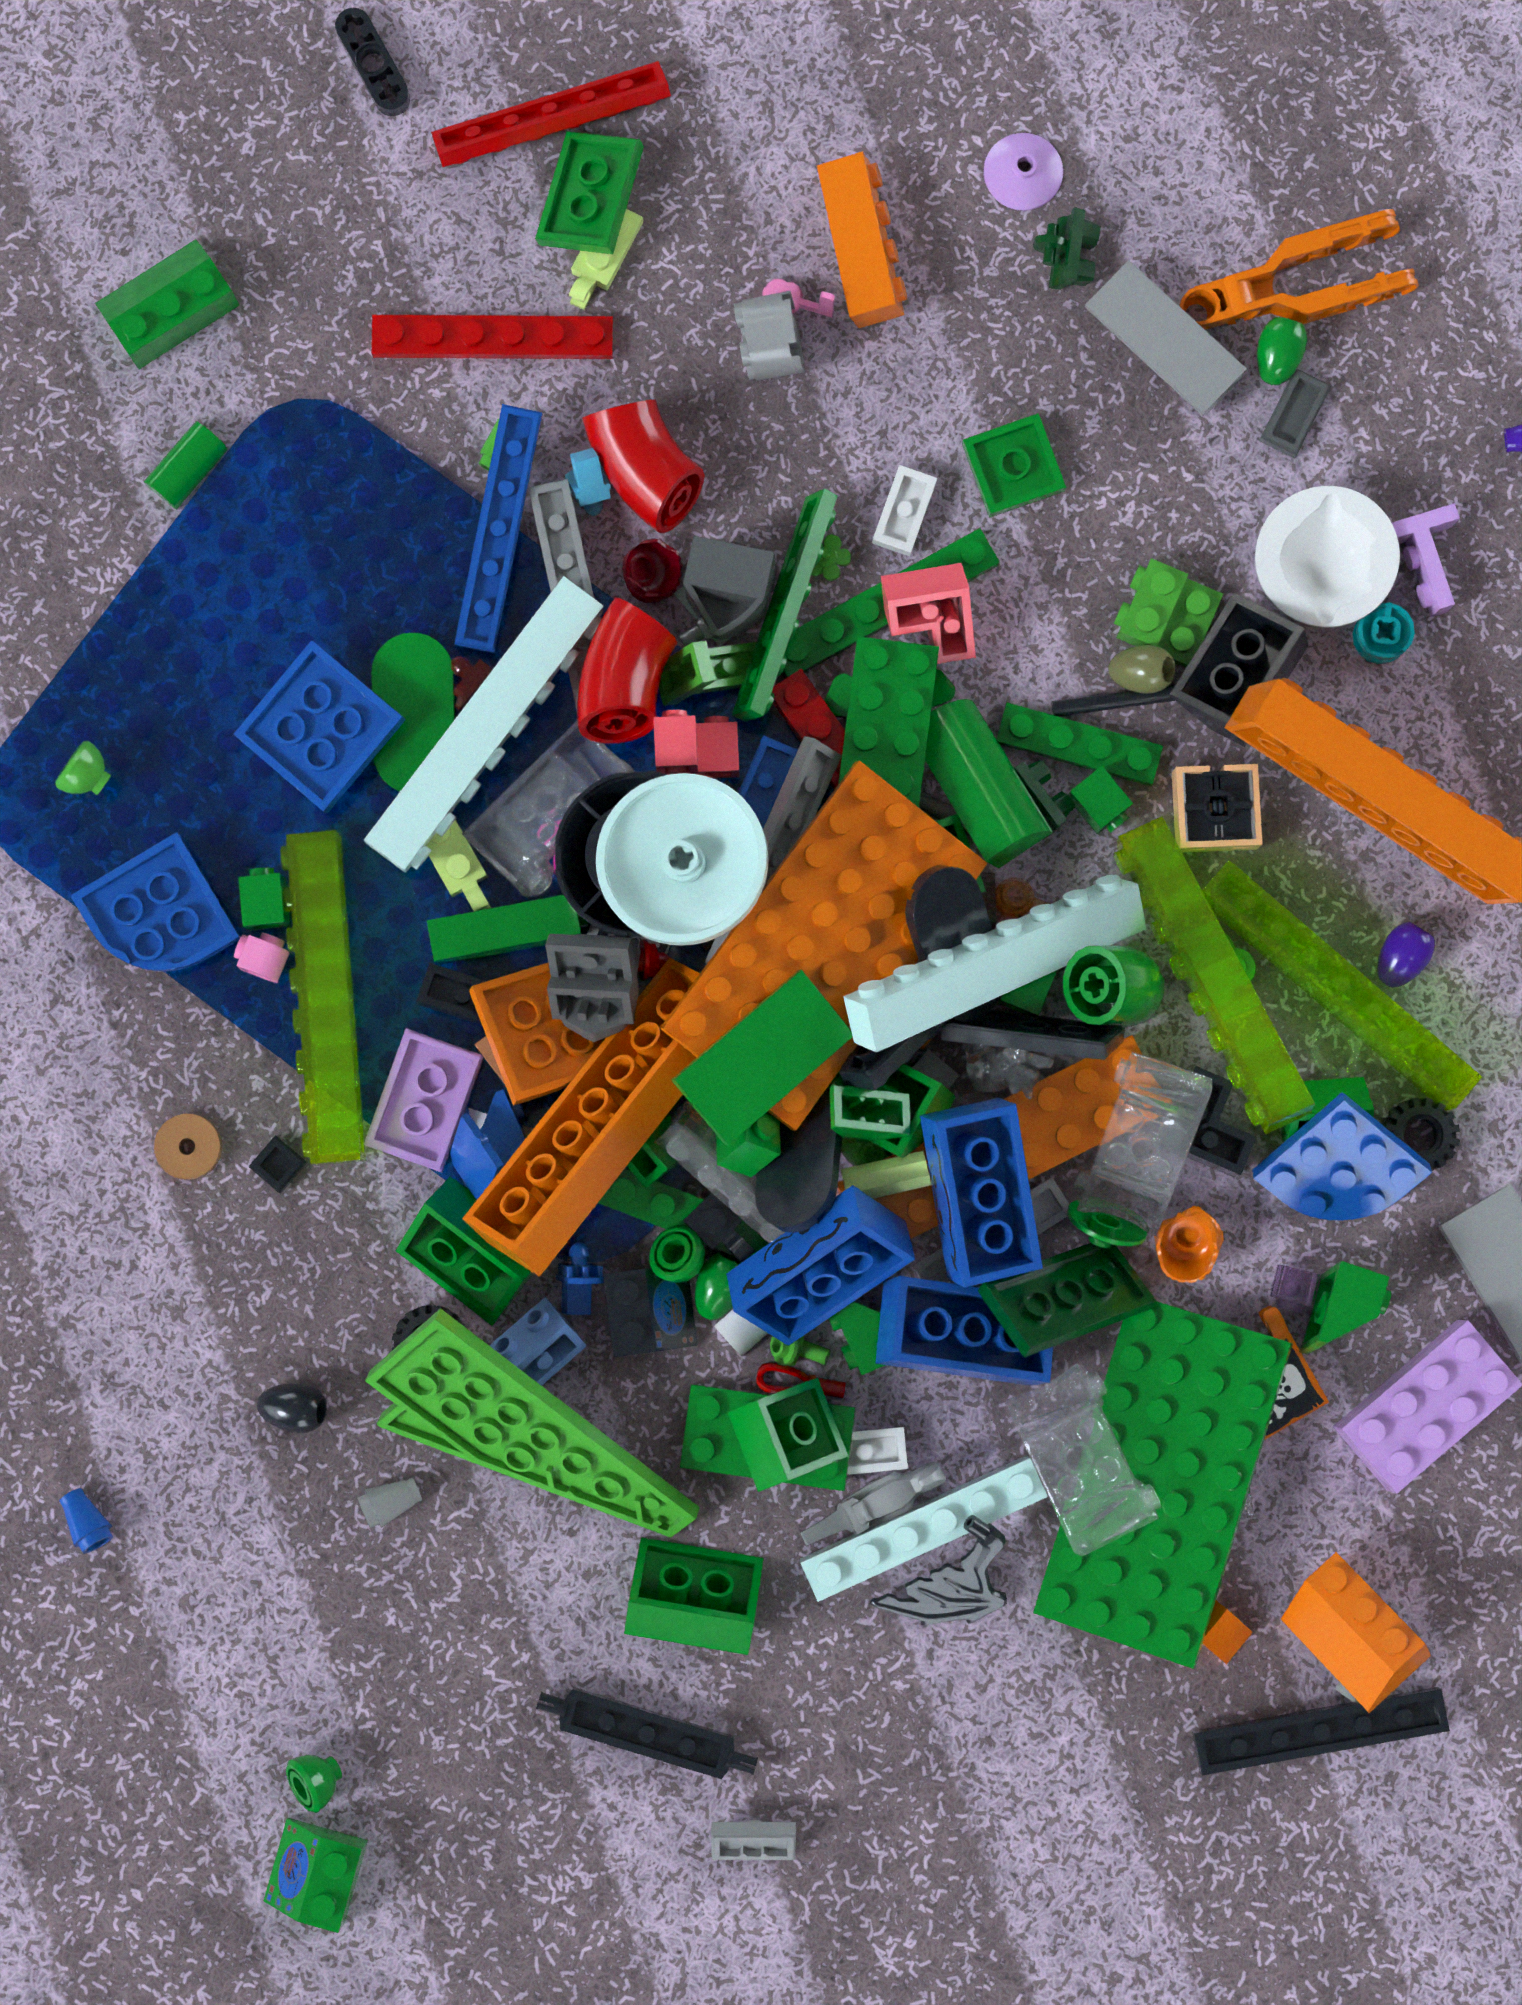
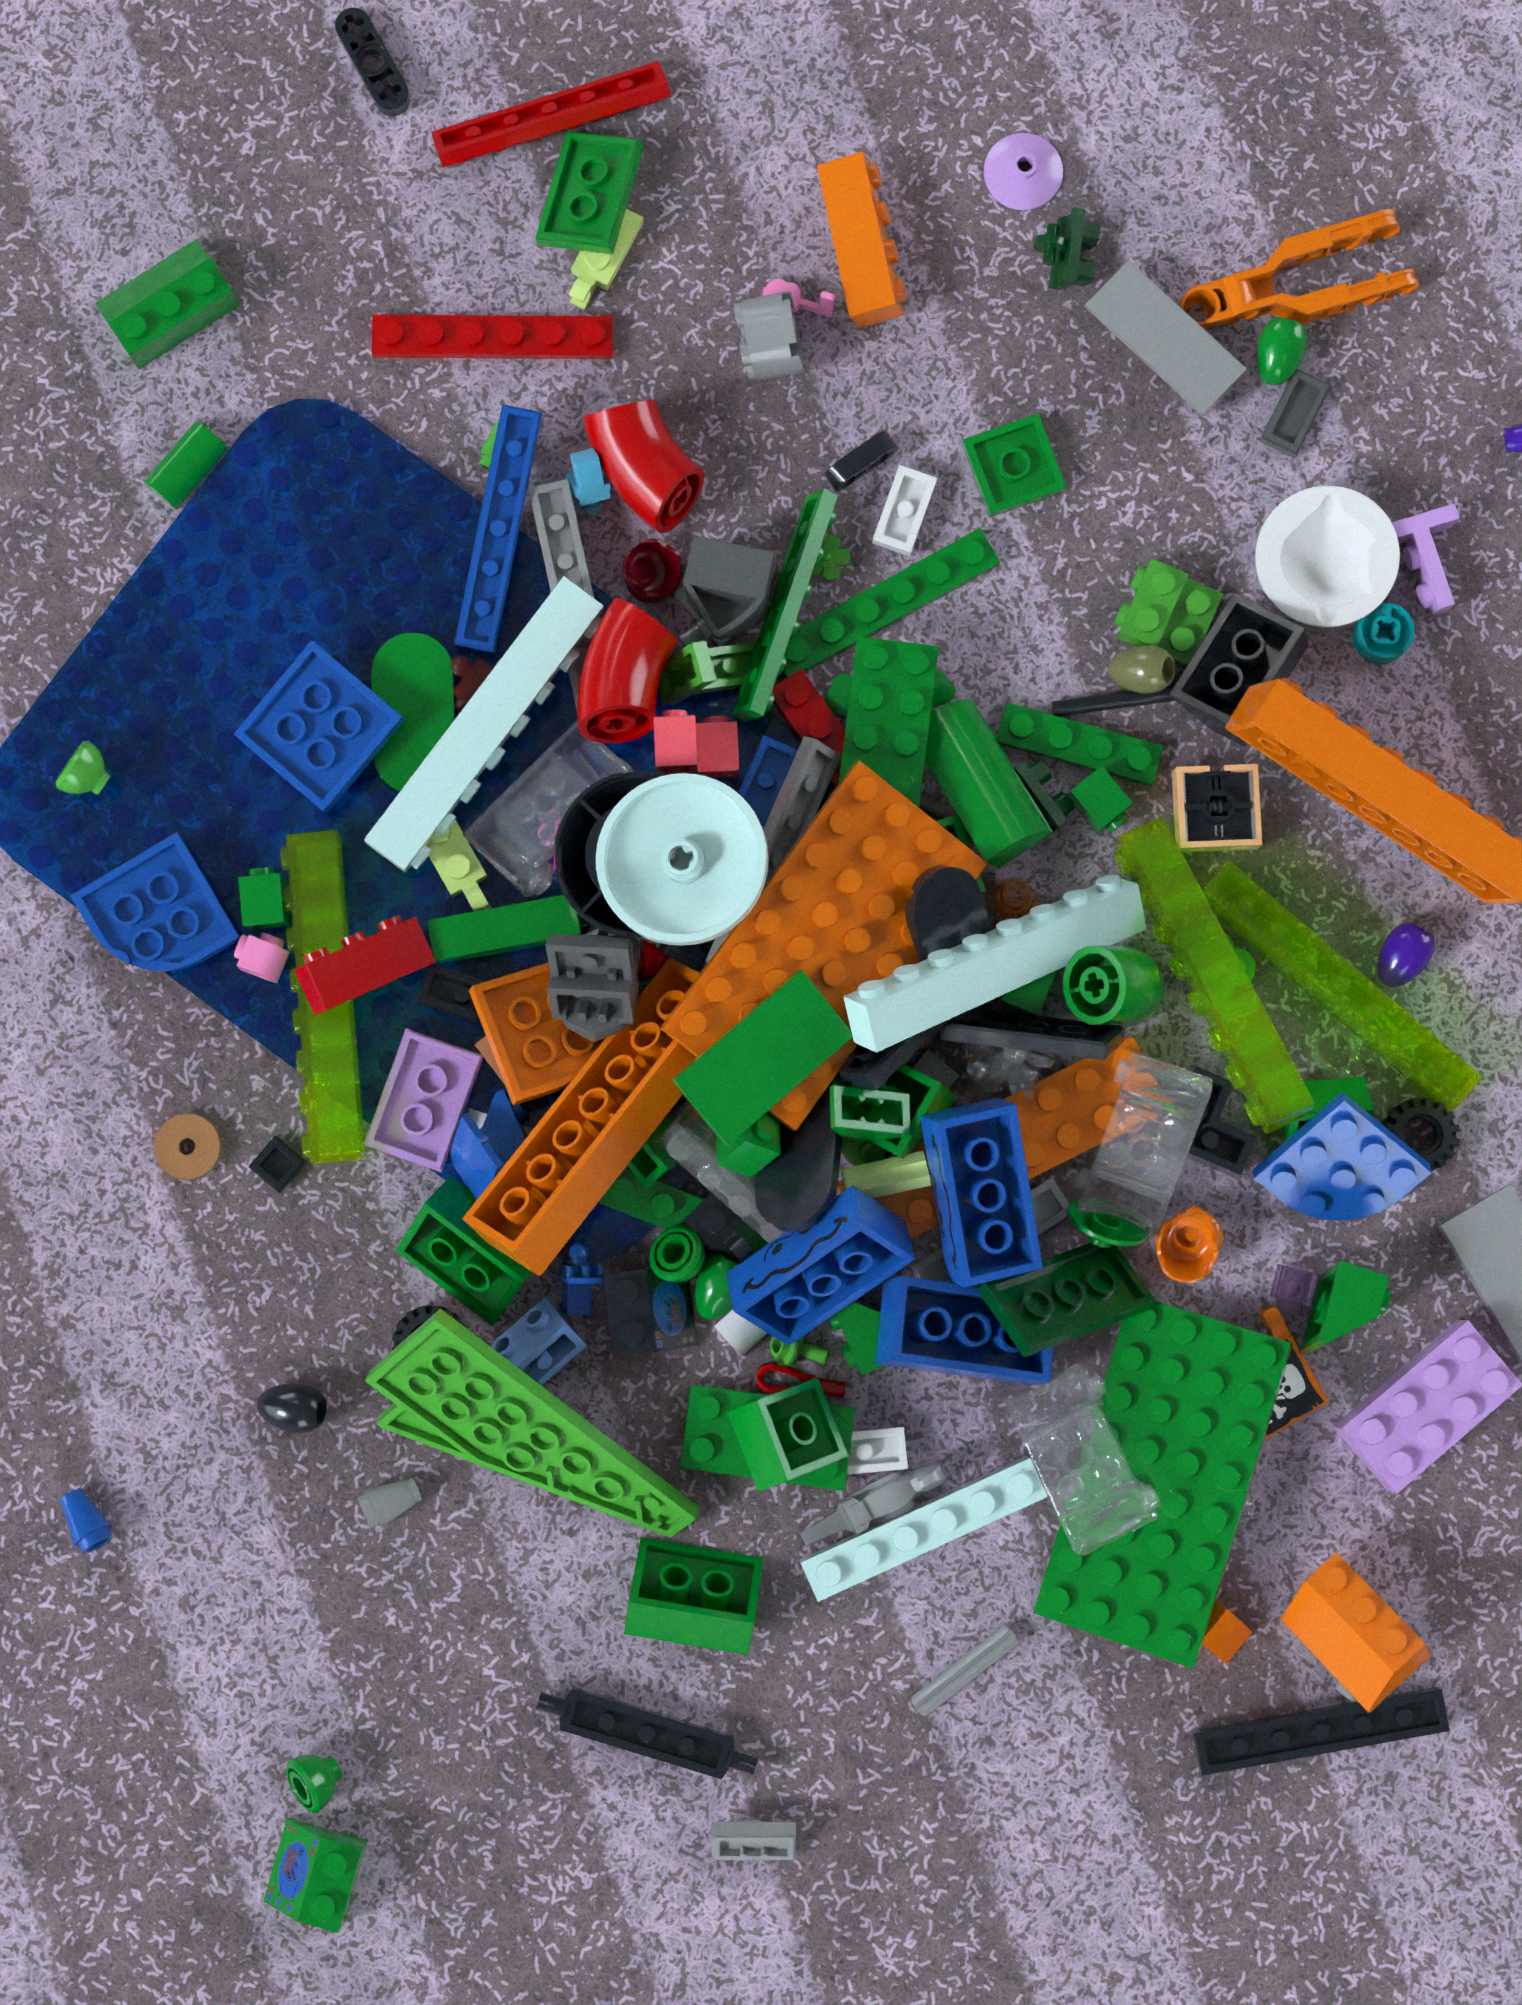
animal [870,1515,1007,1625] -> none
coral brick [881,563,976,664] -> none
none -> red brick [294,915,436,1015]
none -> black beam [825,431,898,492]
none -> light grey axle [911,1625,1019,1716]

